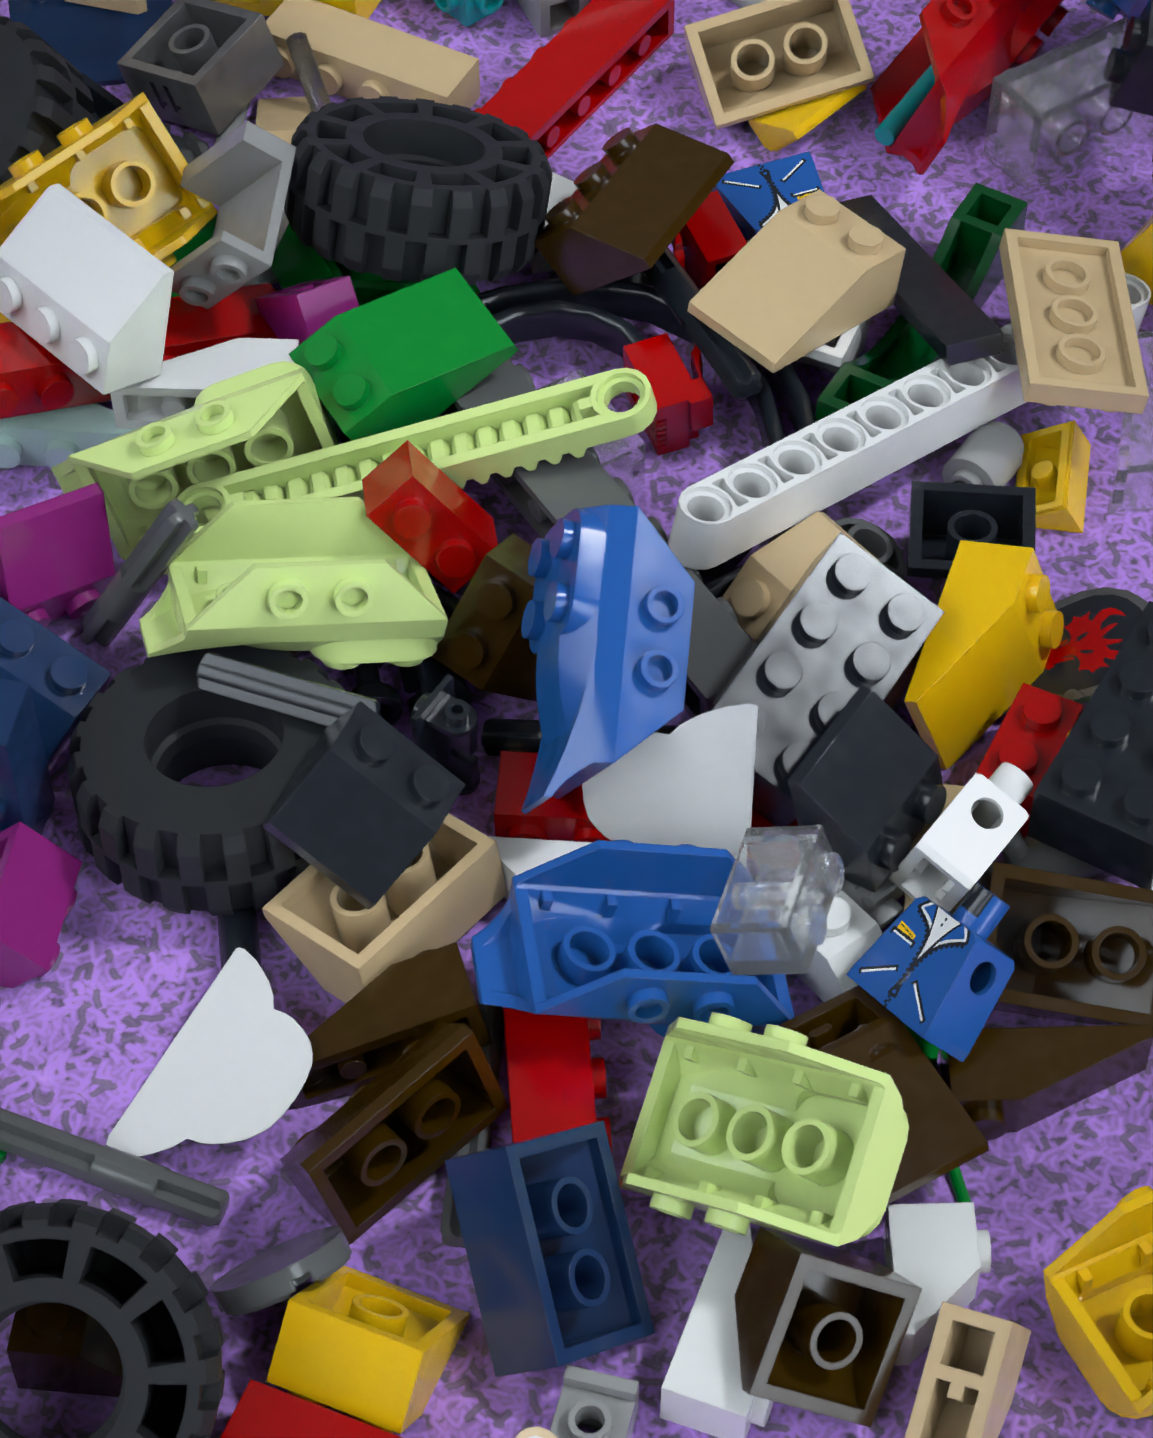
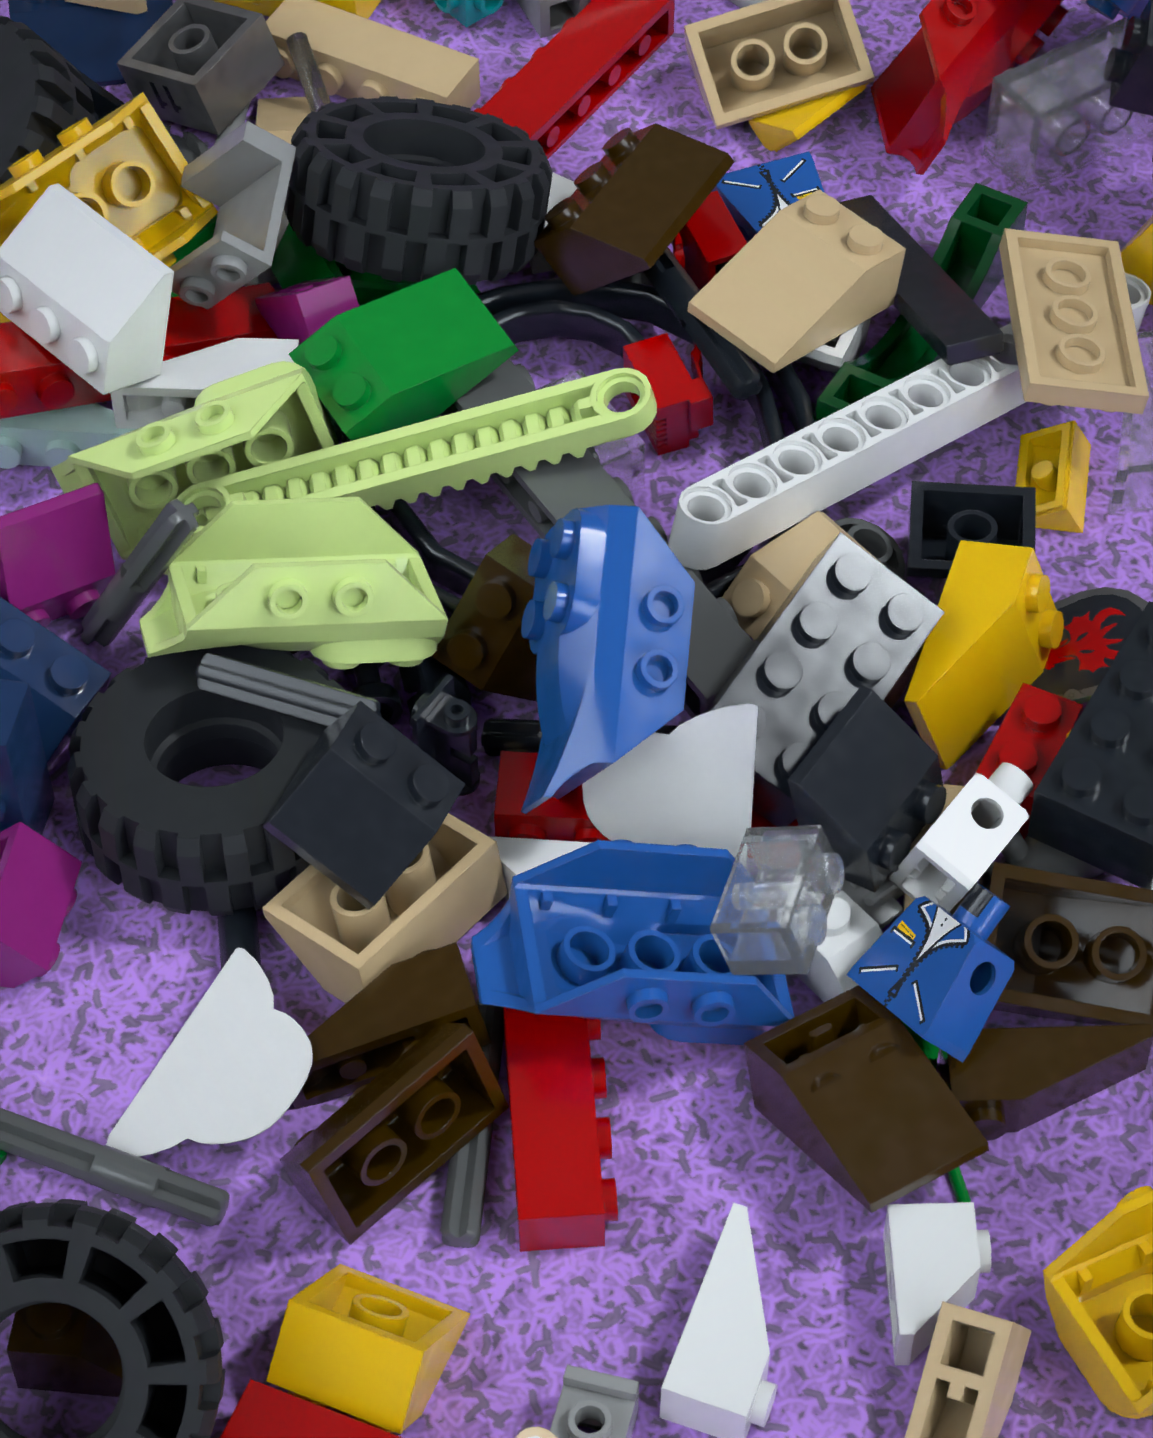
dark grey tile [210,1226,353,1316] -> none
red brick [362,440,498,594] -> none
dark blue slope [444,1121,655,1377] -> none
yellowish green slope [618,1012,909,1247] -> none
dark brown slope [734,1226,922,1428] -> none
teal bar [874,65,935,146] -> none
light grey brick [942,421,1024,486] -> none

